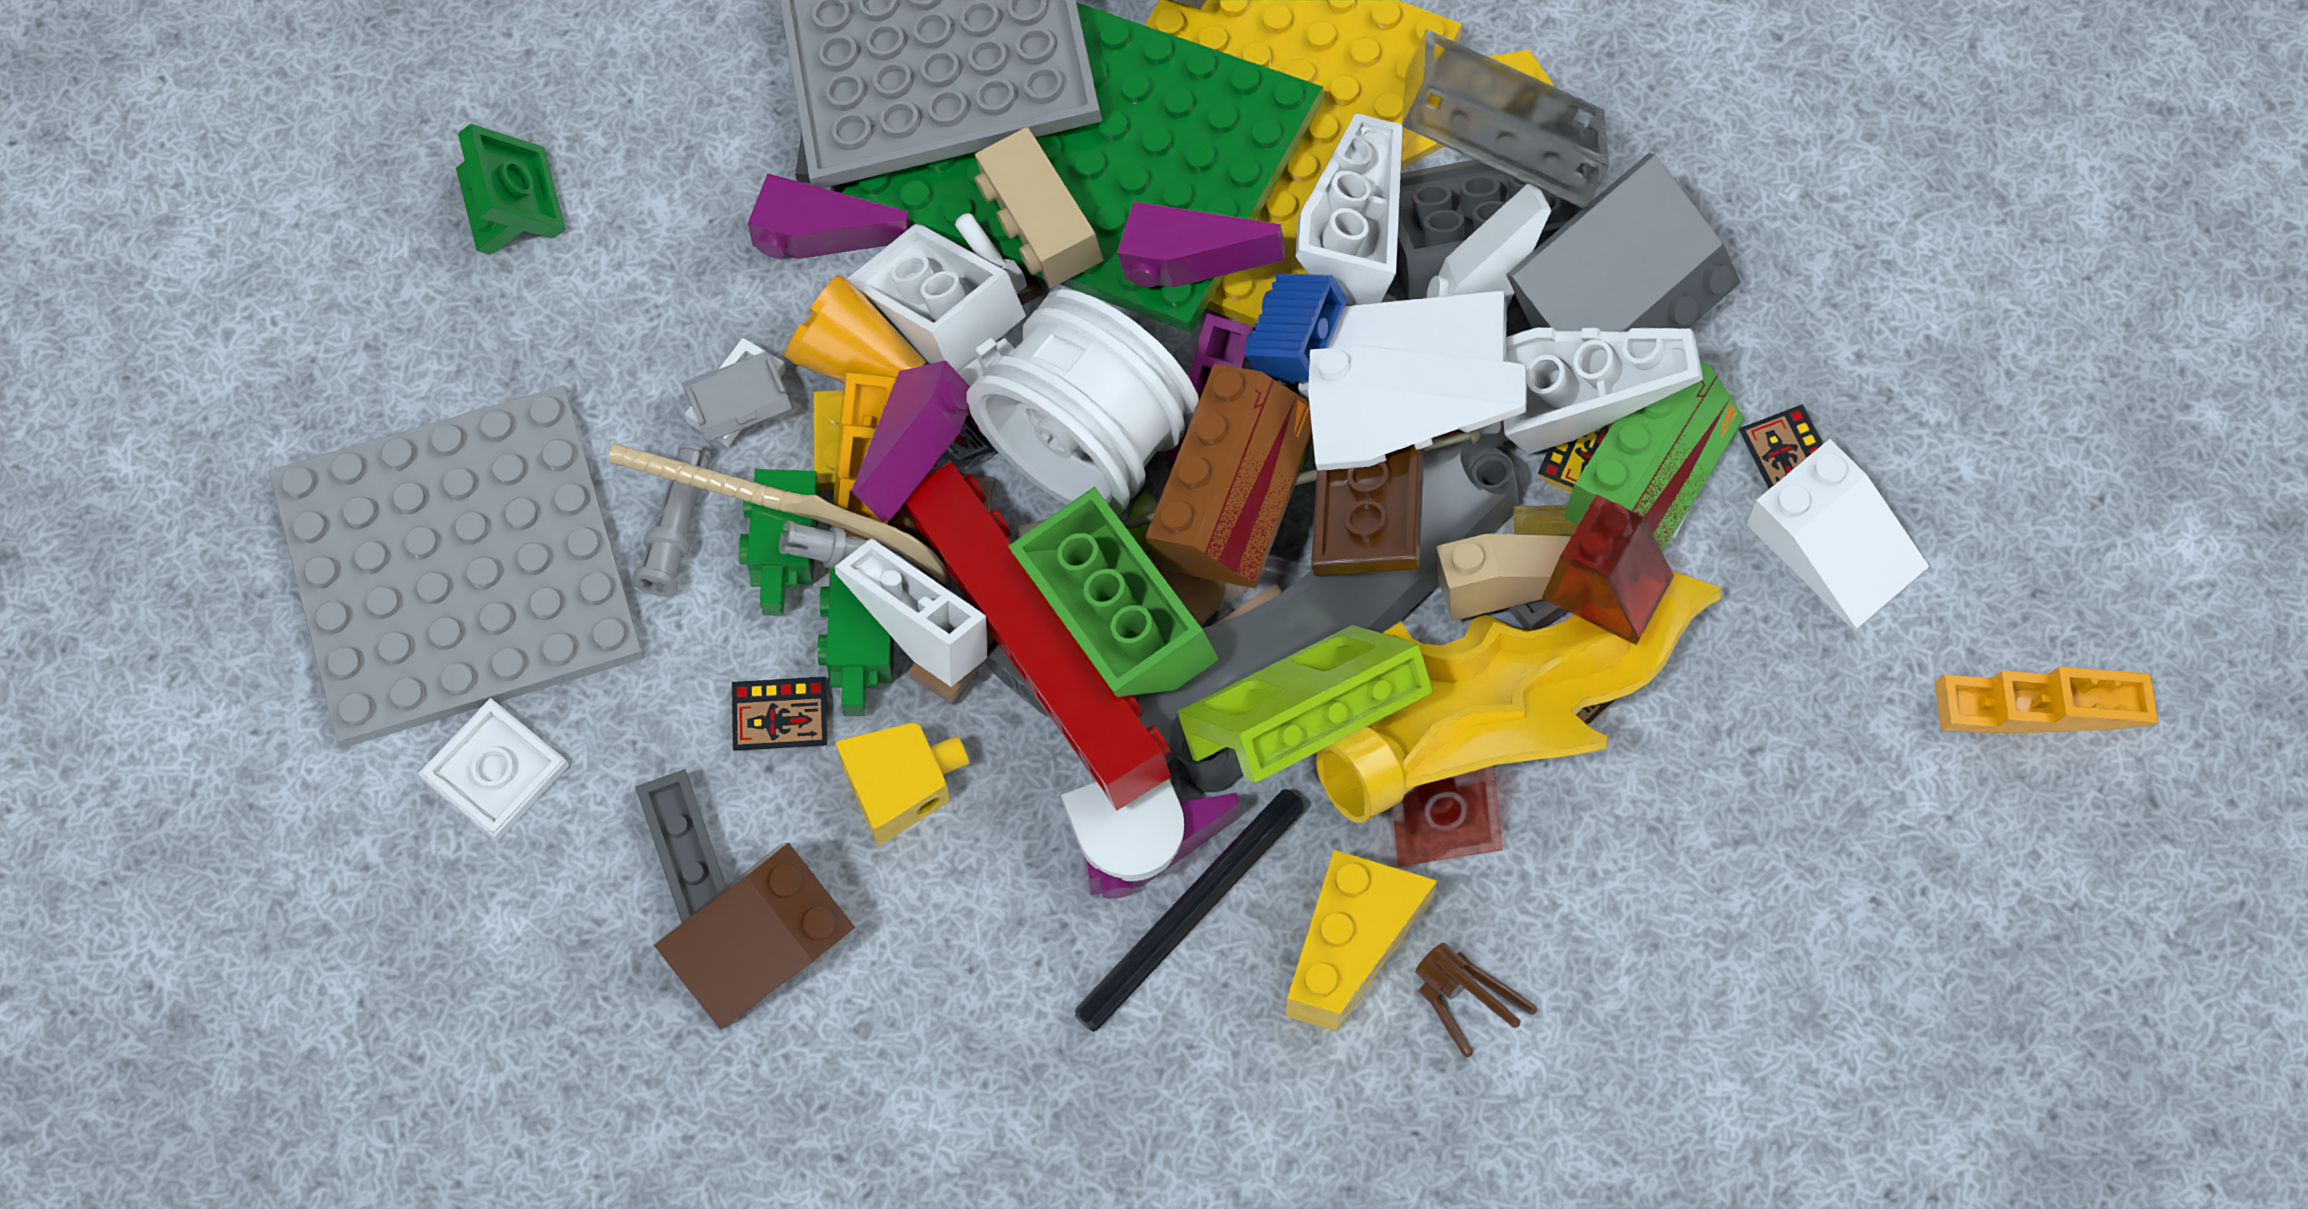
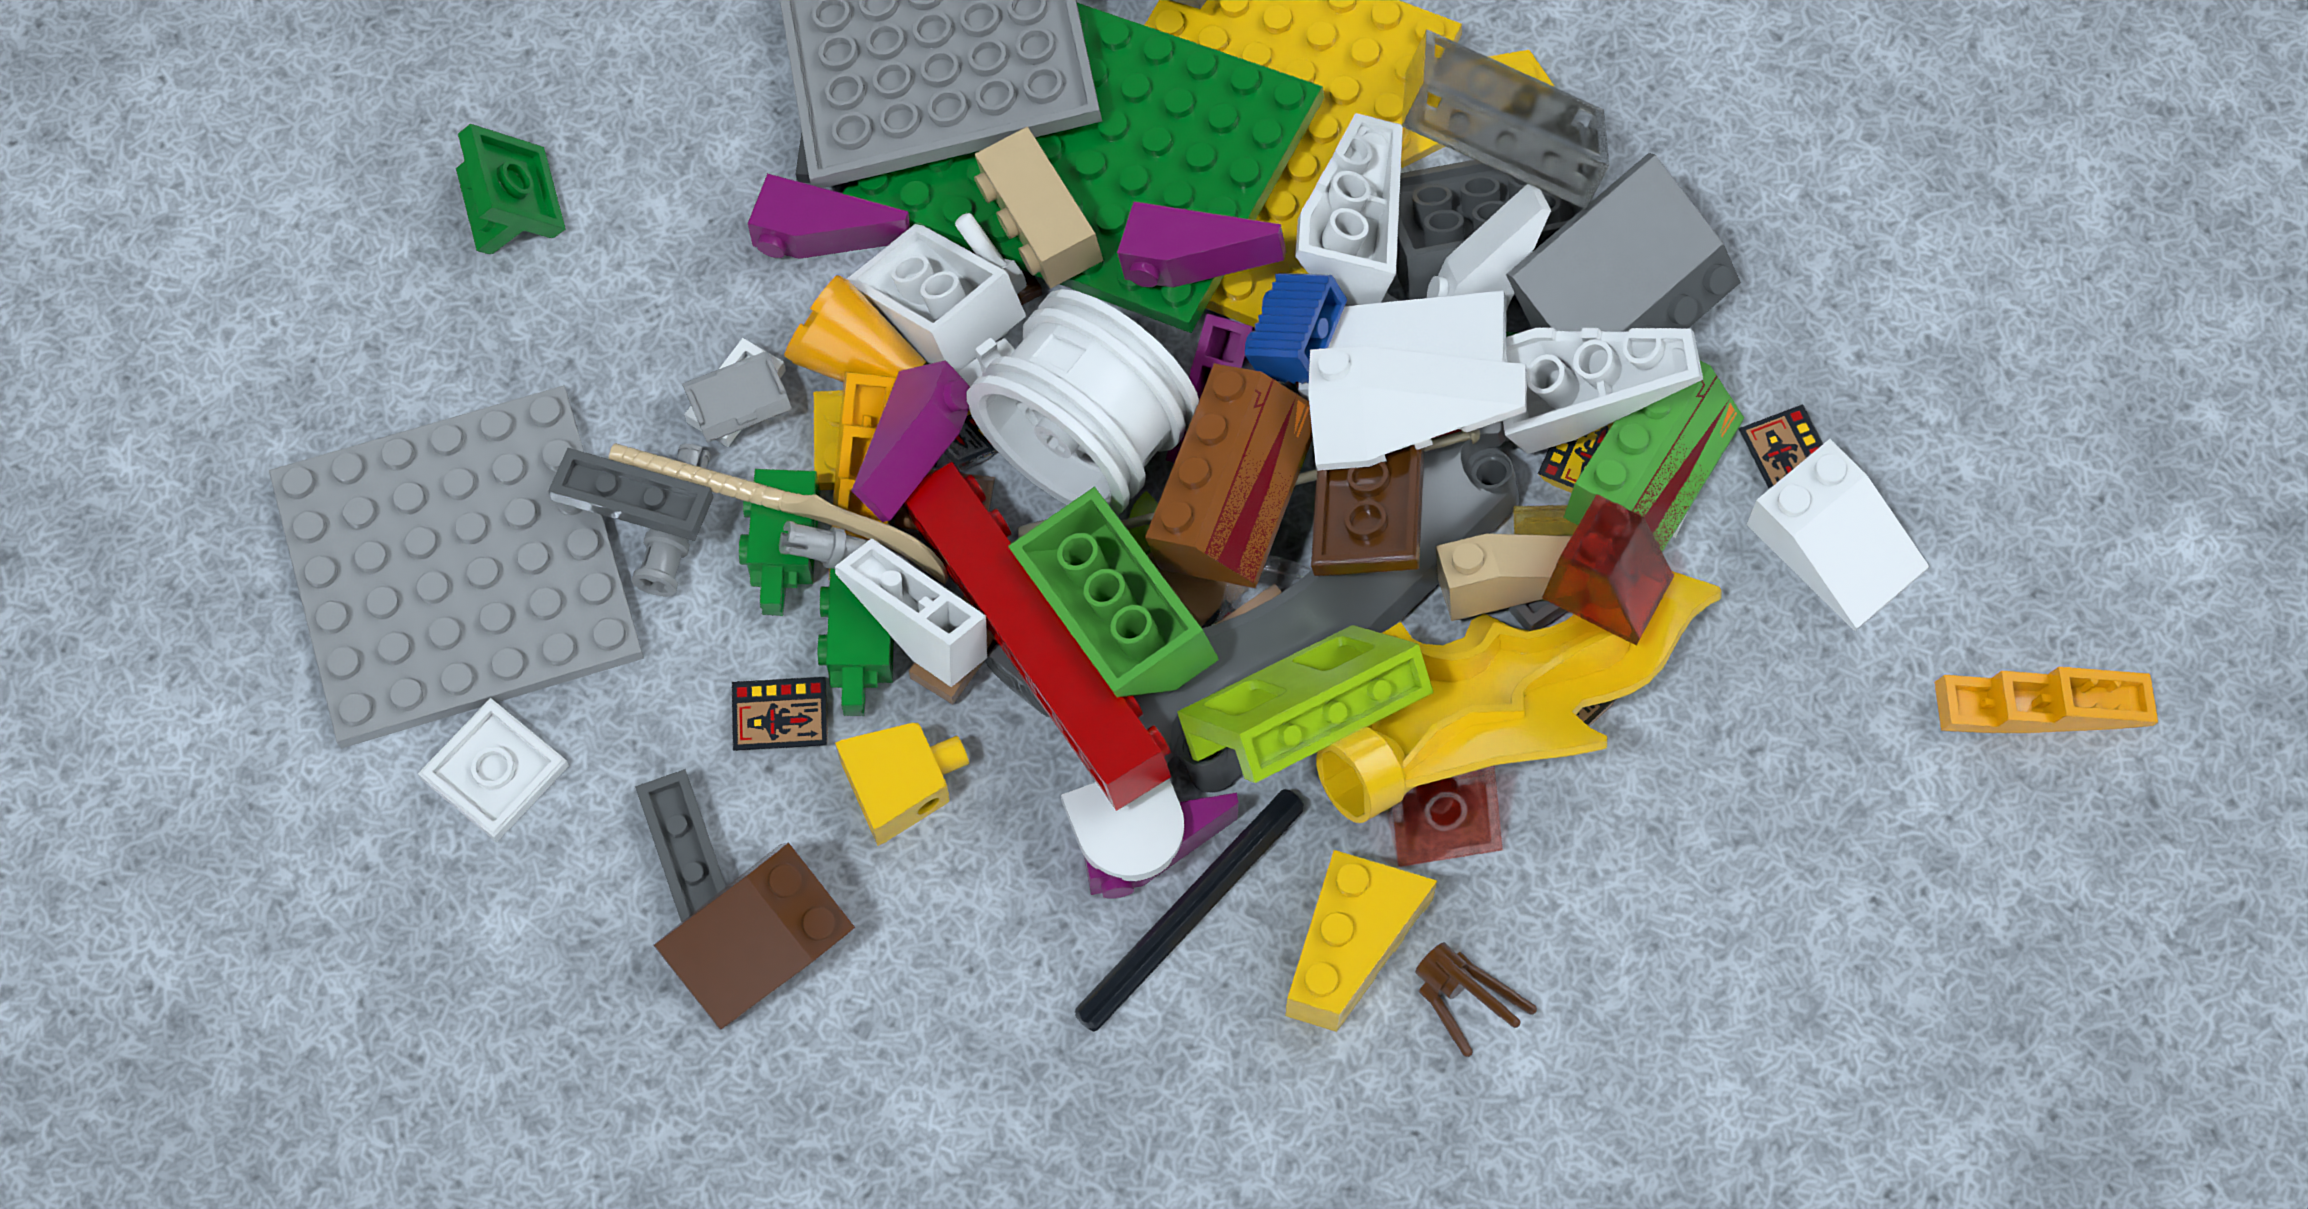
none -> dark grey plate [548,448,714,541]

